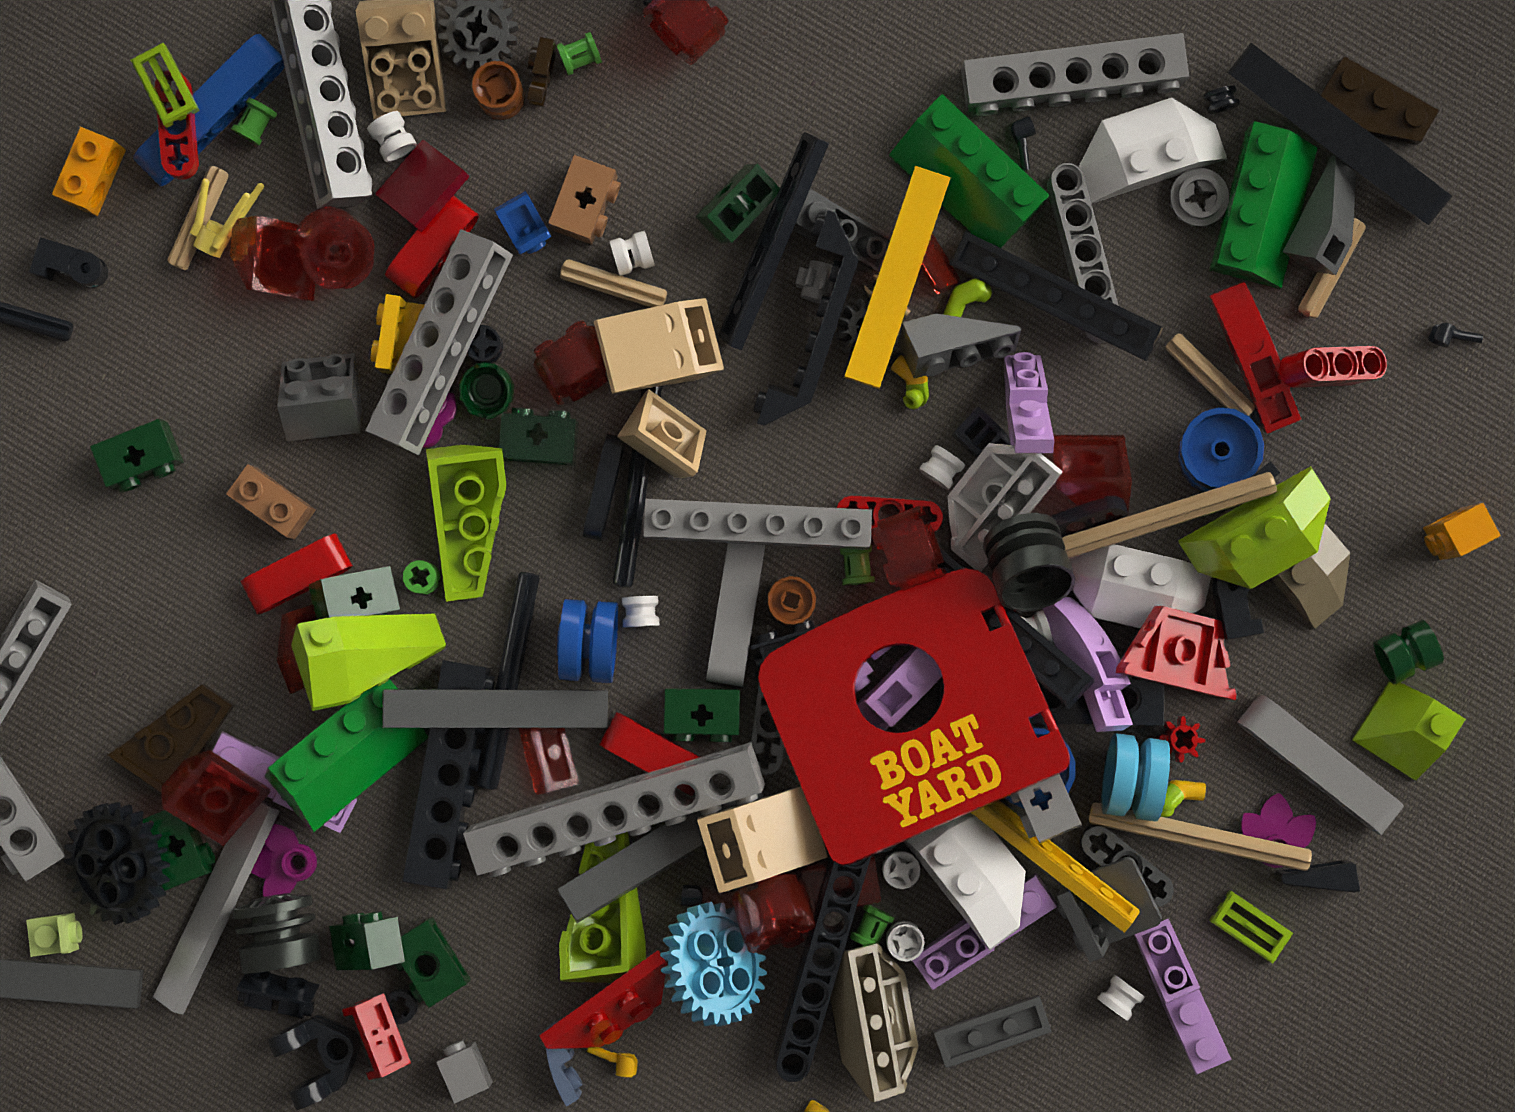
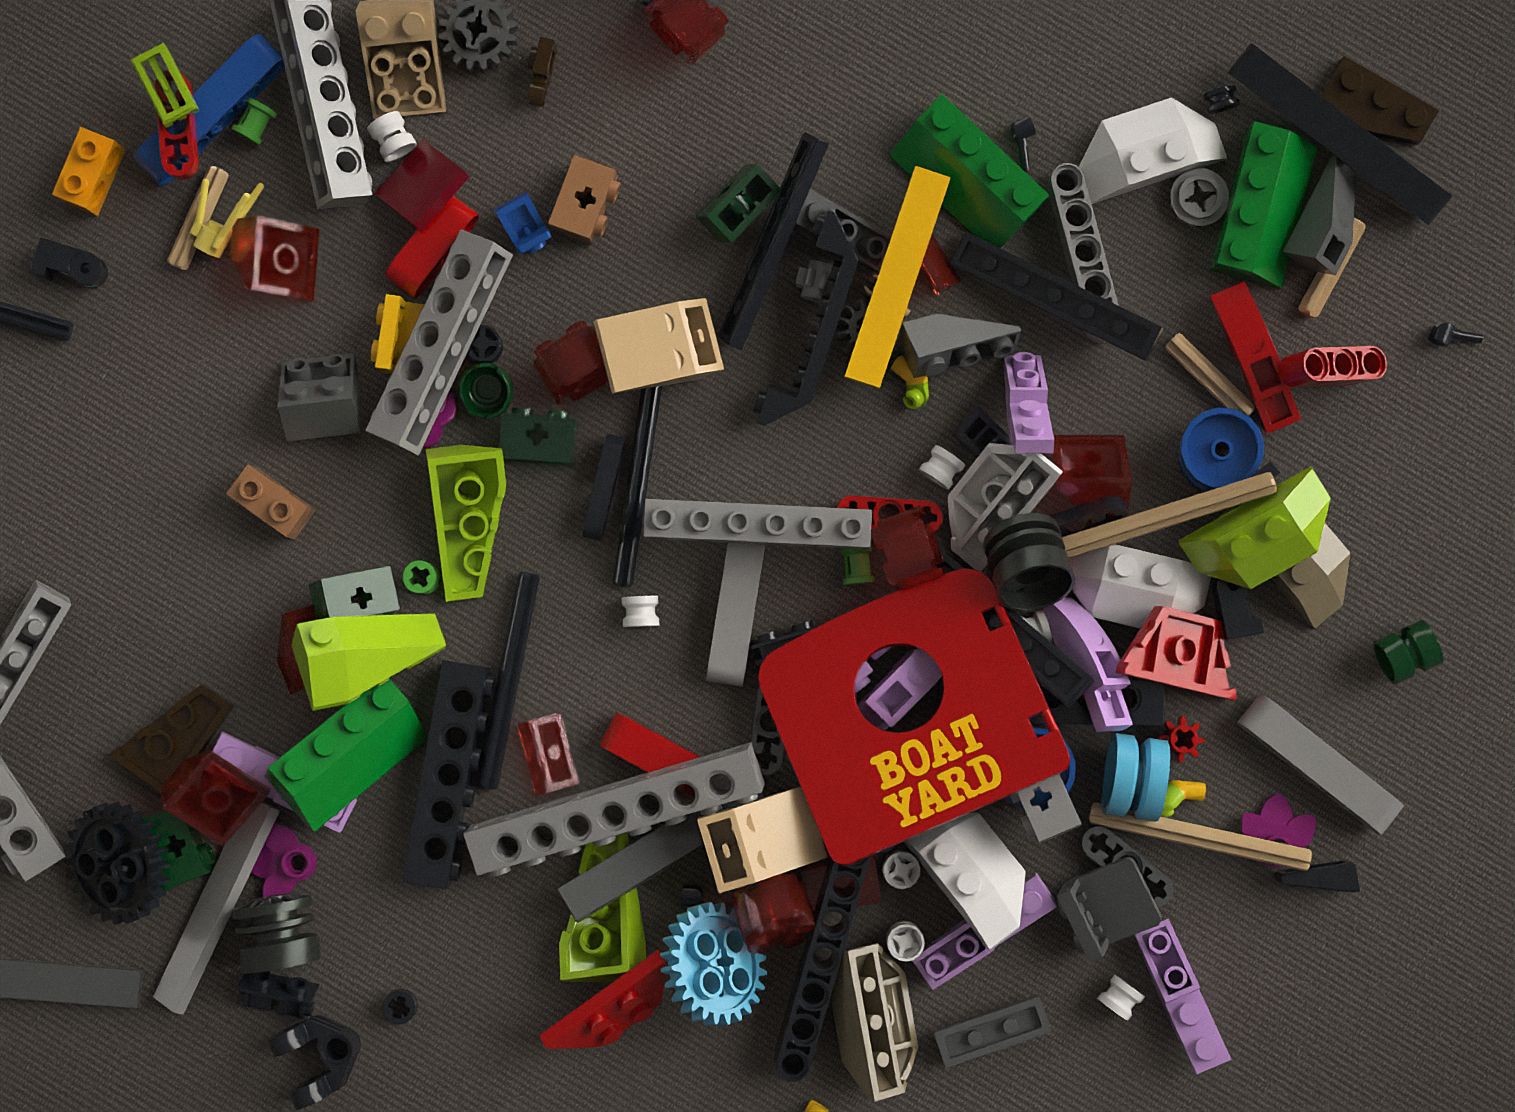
yellowish green bracket [26,912,82,957] -> none
dark green brick [90,419,184,493] -> none
red beam [240,533,353,615] -> none
clear red brick [292,206,375,289] -> none
dark green brick [329,911,405,970] -> none
hinge [342,993,411,1080] -> none
dark grey tile [382,689,608,728] -> none
dark green brick [394,917,471,1008] -> none
light grey brick [436,1040,493,1104] -> none
dark orange wheel [472,61,525,120] -> none
sand blue slope [545,1022,583,1107] -> none
bright green bush [556,32,602,76] -> none
blue wheel [557,599,618,683] -> none
tan axle [560,259,667,308] -> none
yellow hand [587,1047,638,1077] -> none
white wheel [610,230,655,276] -> none
tan slope [617,389,707,478] -> none
dark green brick [664,688,740,742] -> none
dark orange wheel [768,576,816,626] -> none
bright green bush [849,903,895,946] -> none
lime arm [943,278,992,317] -> none
light grey brick [961,33,1189,116] -> none
yellow tile [971,800,1140,933] -> none
lime tile [1209,890,1293,964] -> none
lime slope [1352,681,1466,781] -> none
light orange brick [1423,503,1501,560] -> none

